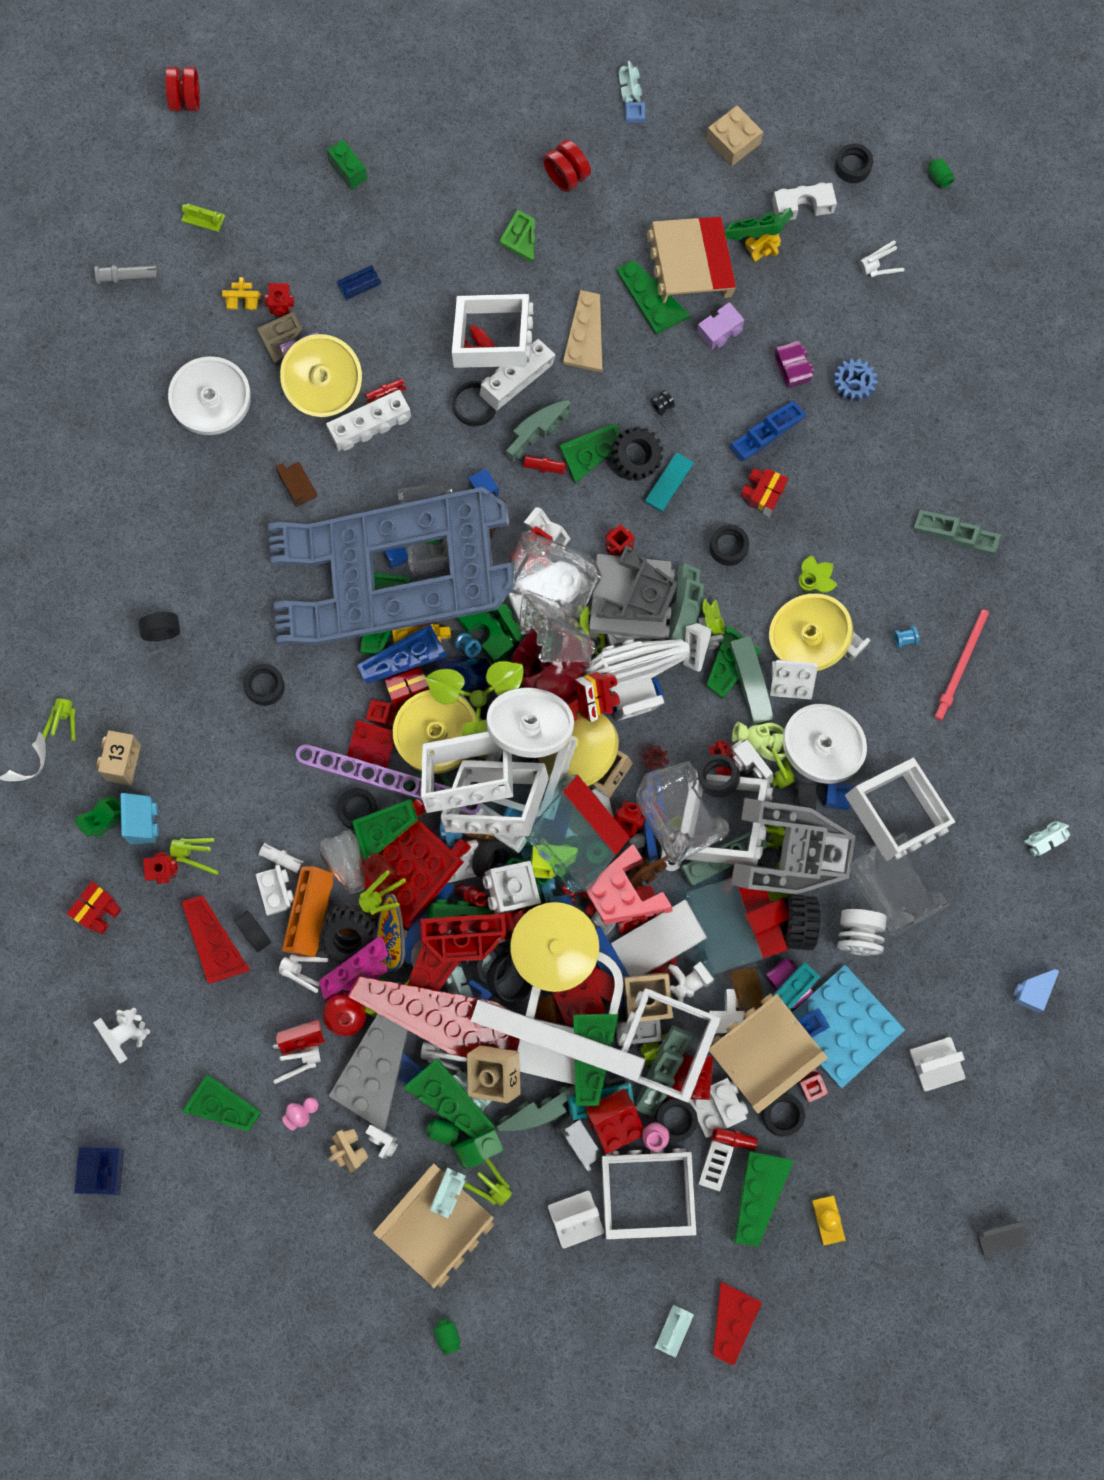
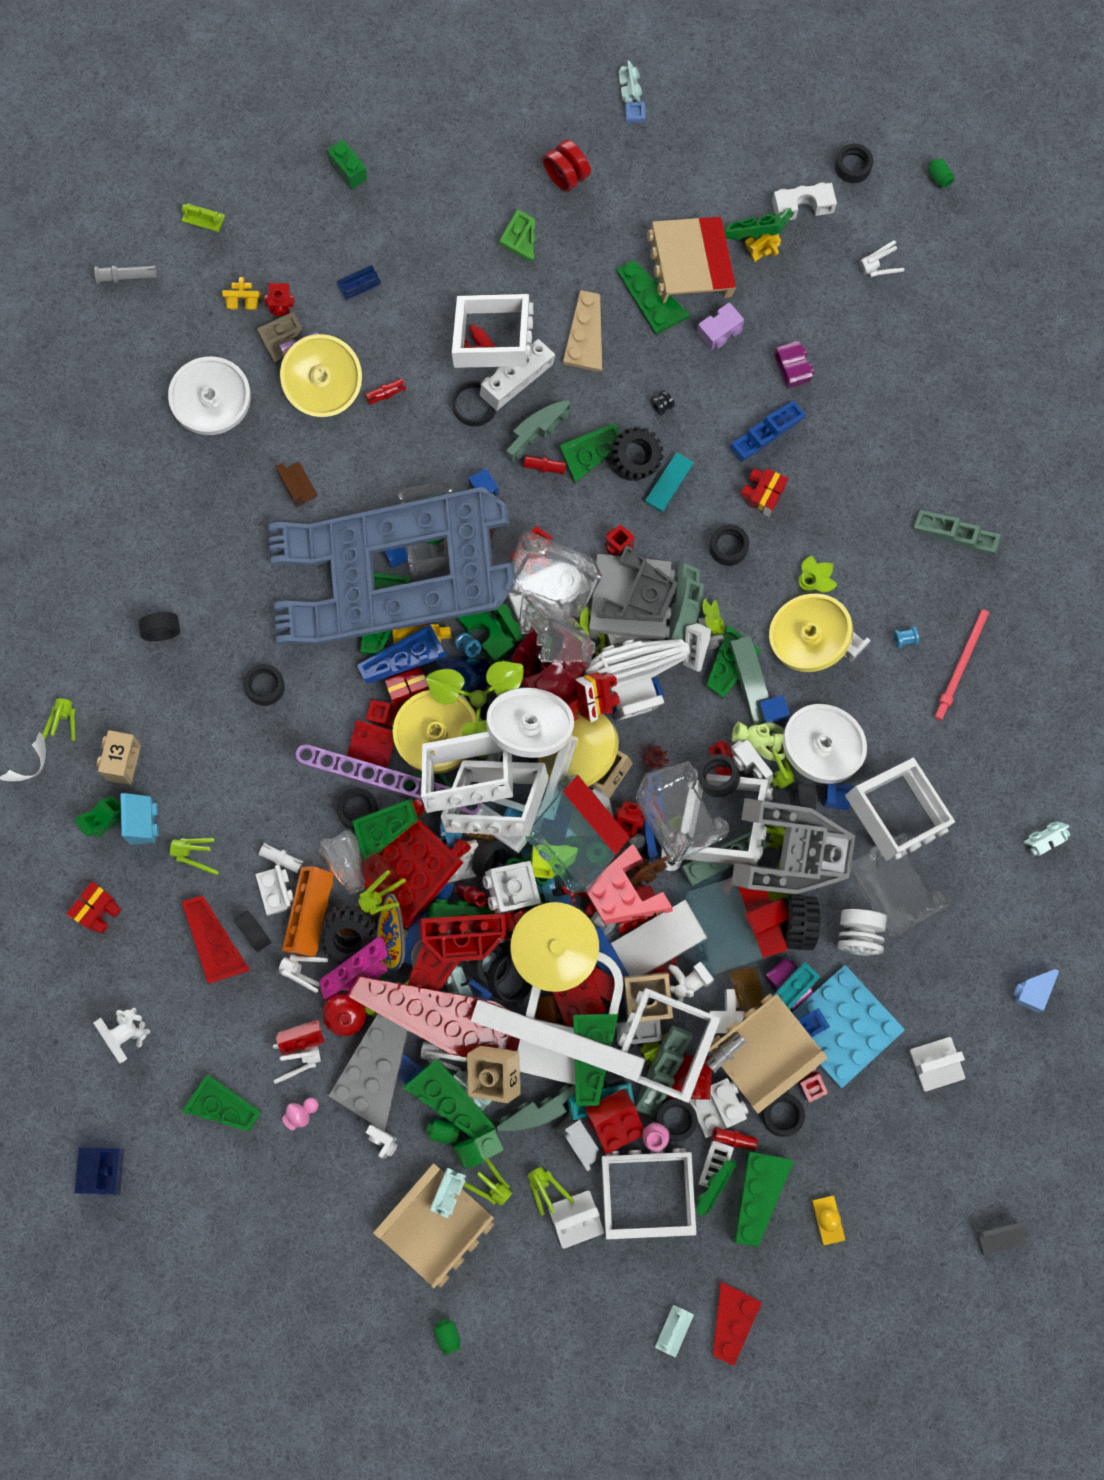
red brick [143,852,178,884] -> none
red wheel [166,67,200,112] -> none
white brick [326,390,411,451] -> none
tan hips [328,1129,368,1173] -> none
white brick [524,507,571,554] -> none
tan brick [706,106,763,166] -> none
white bracket [770,660,818,699] -> none
medium blue gear [833,358,878,402] -> none
none -> lime plant [527,1167,574,1216]
none -> green hinge [695,1160,736,1216]
none -> light grey pin [705,1032,747,1073]
none -> blue panel [760,695,790,724]

